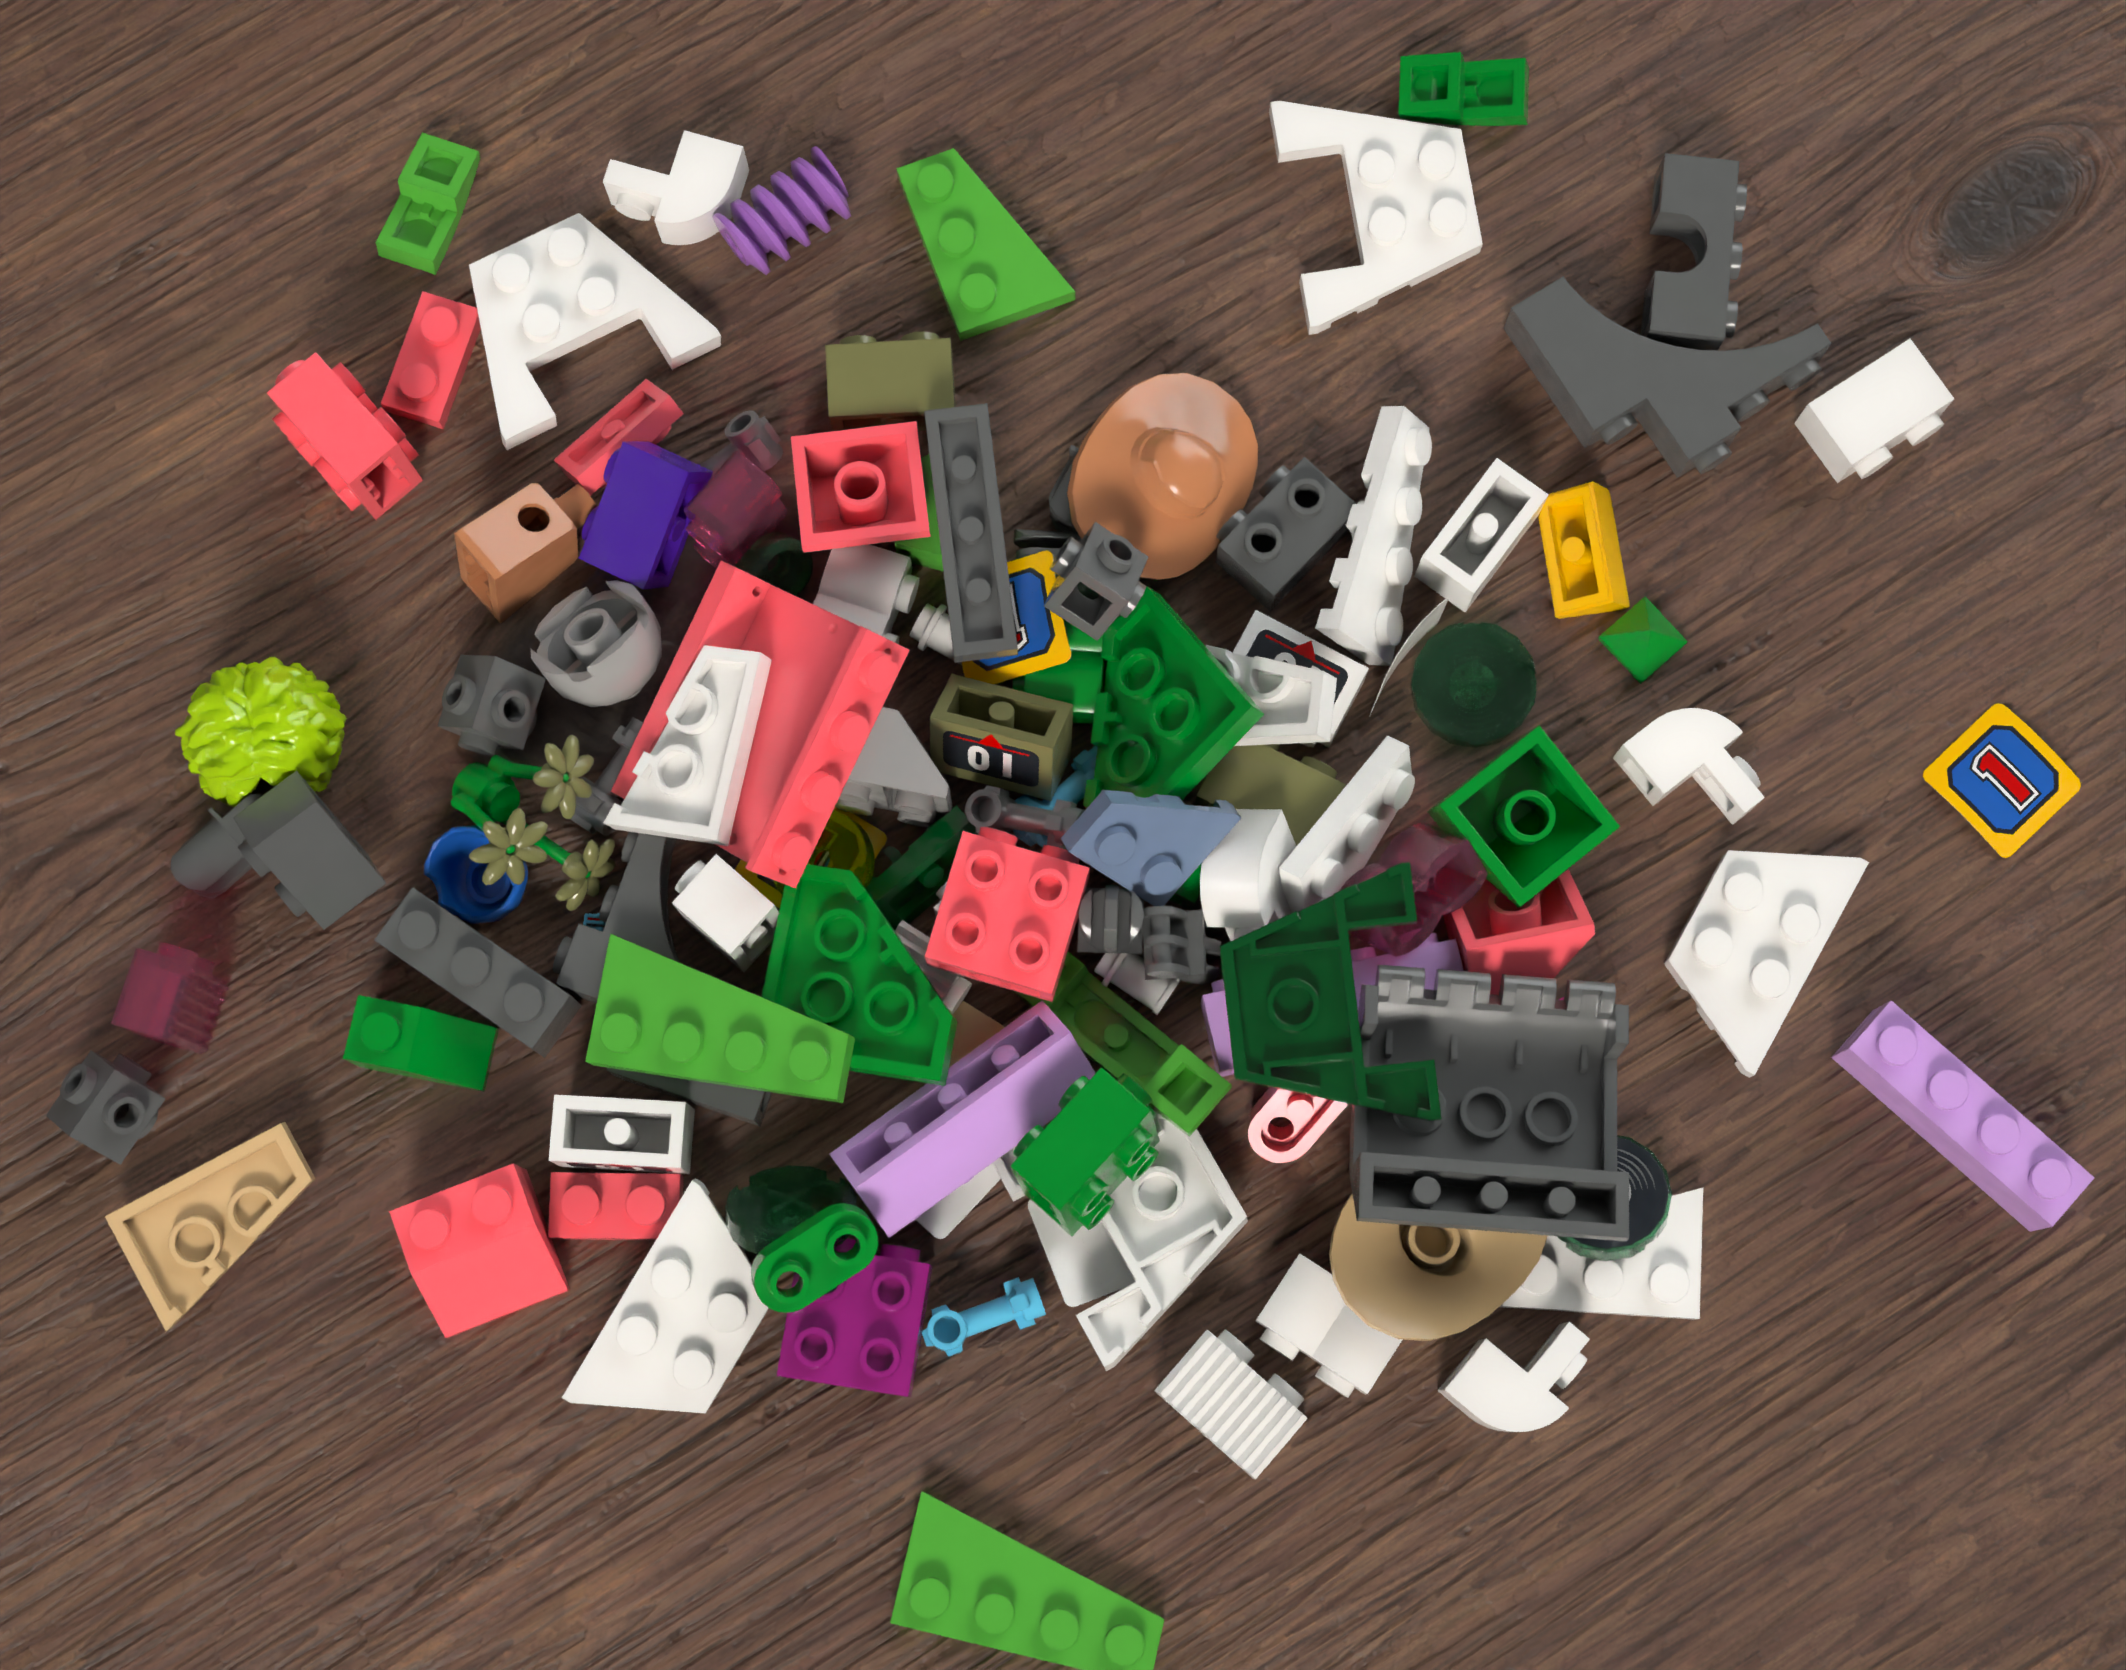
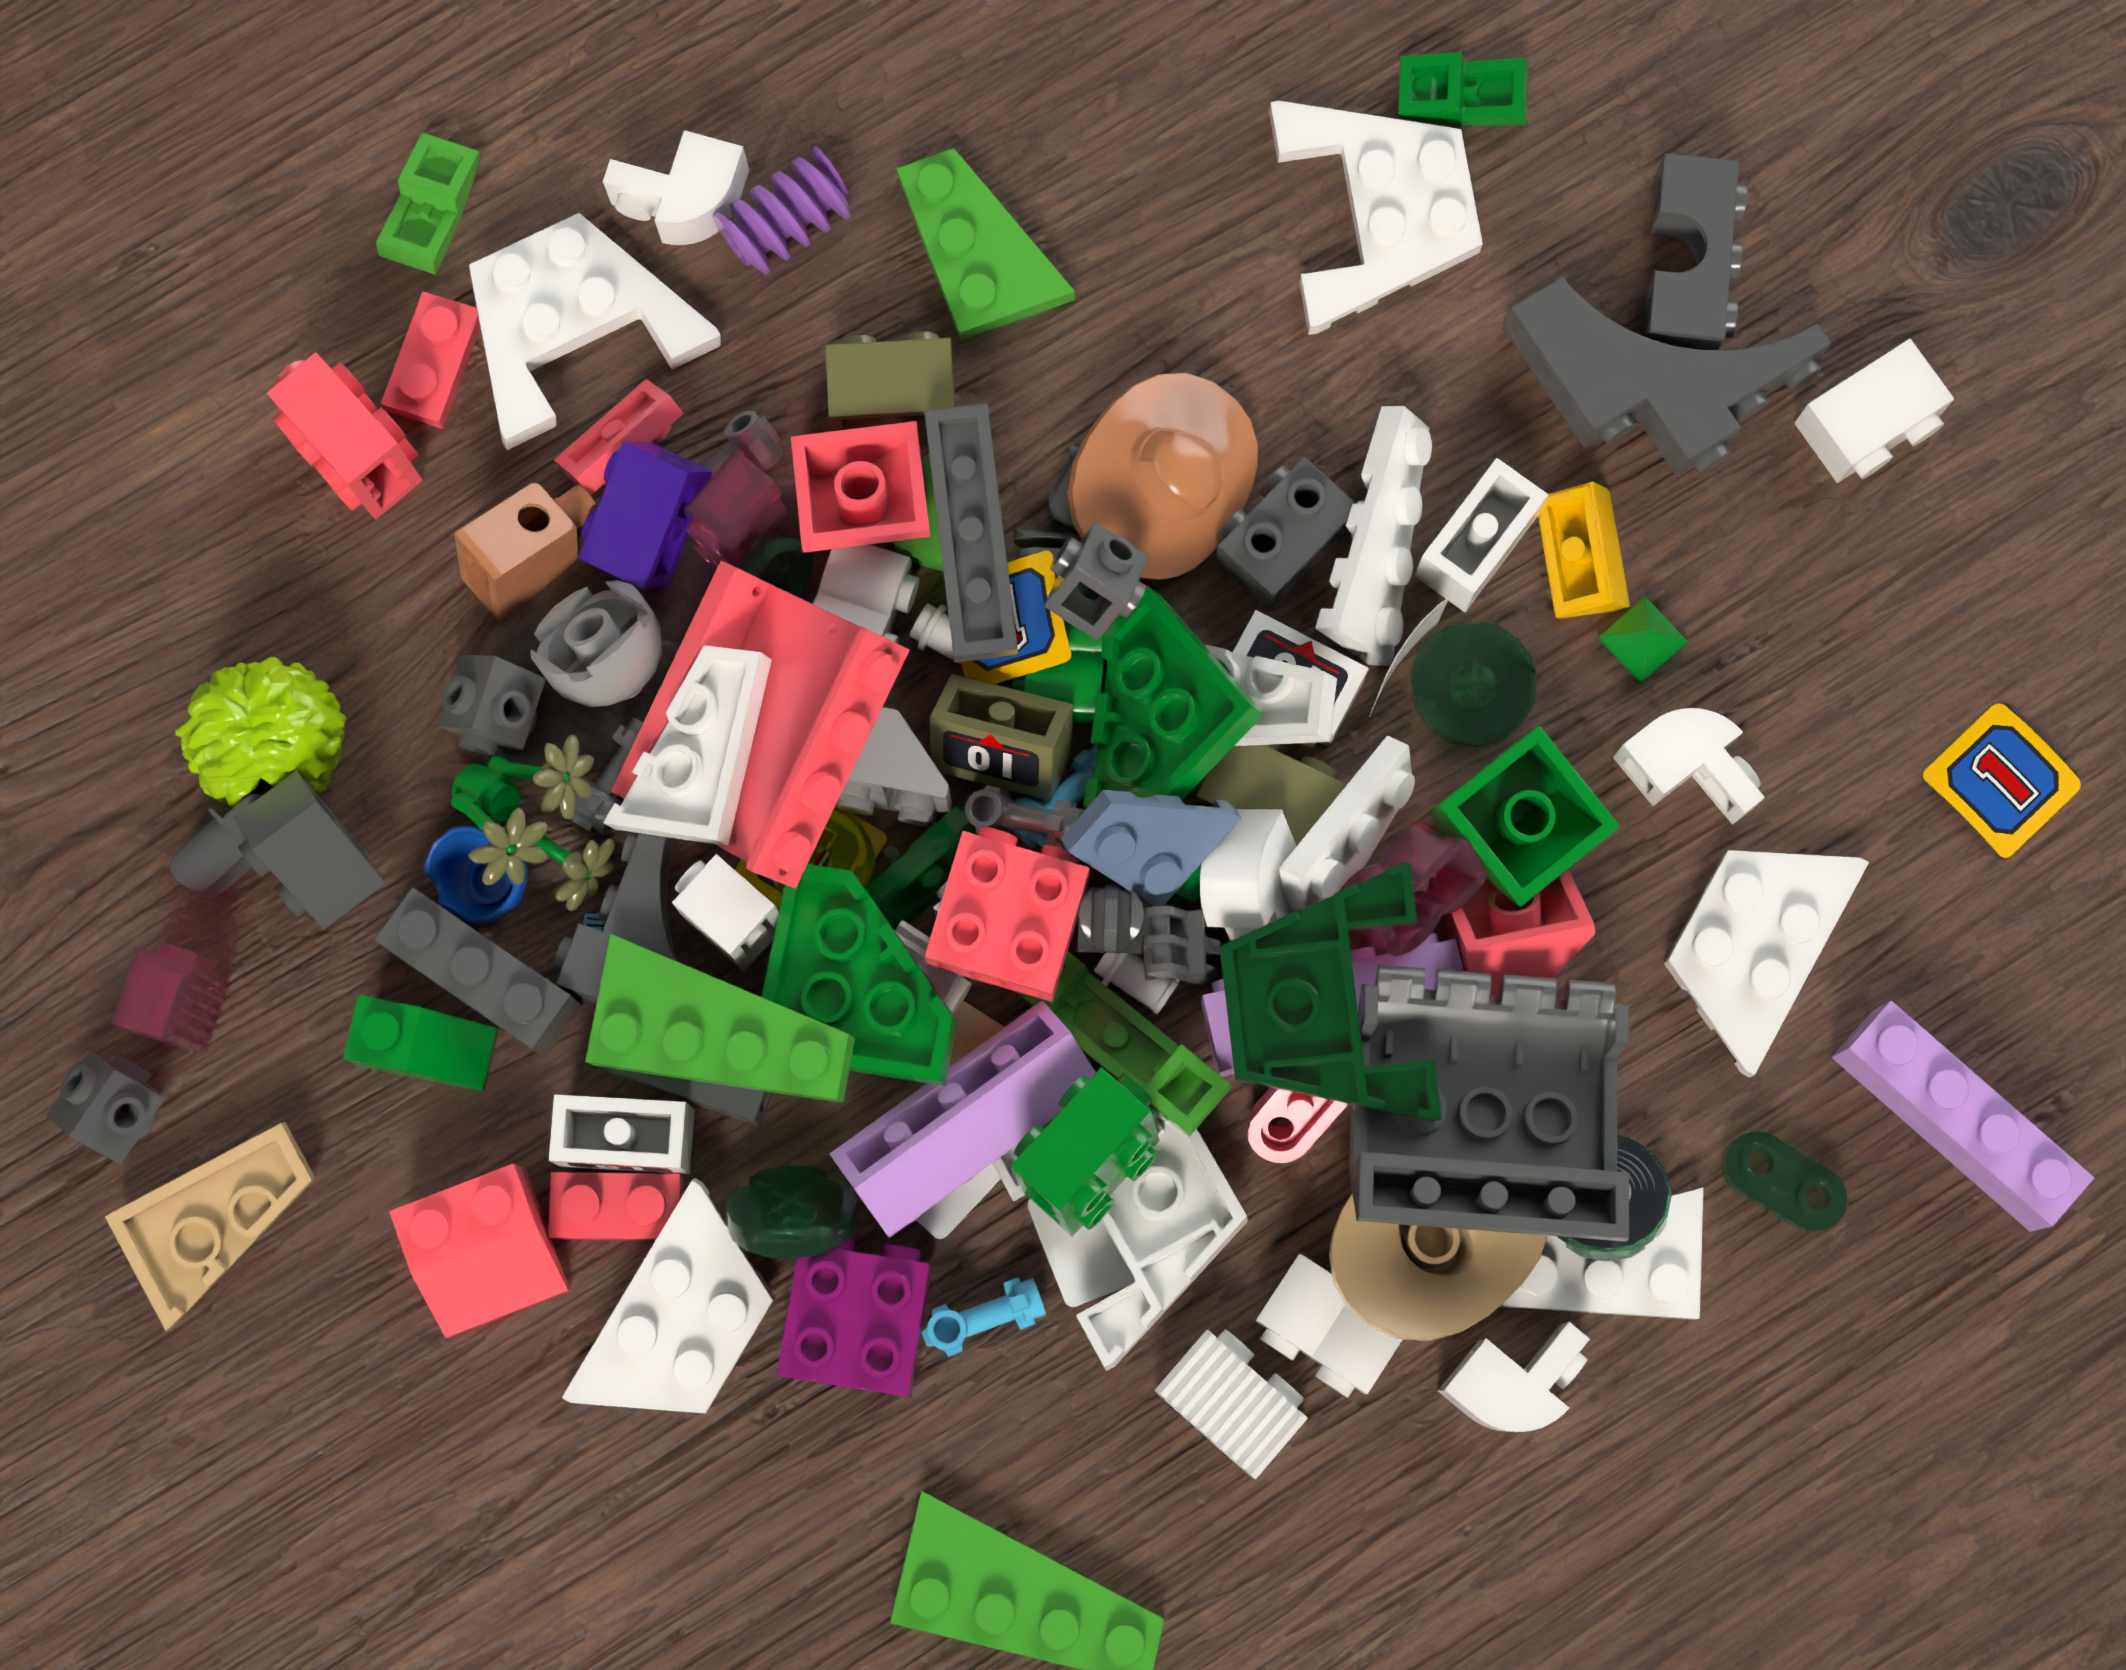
green plate [751,1203,878,1313] -> none
none -> clear green plate [1721,1131,1848,1232]

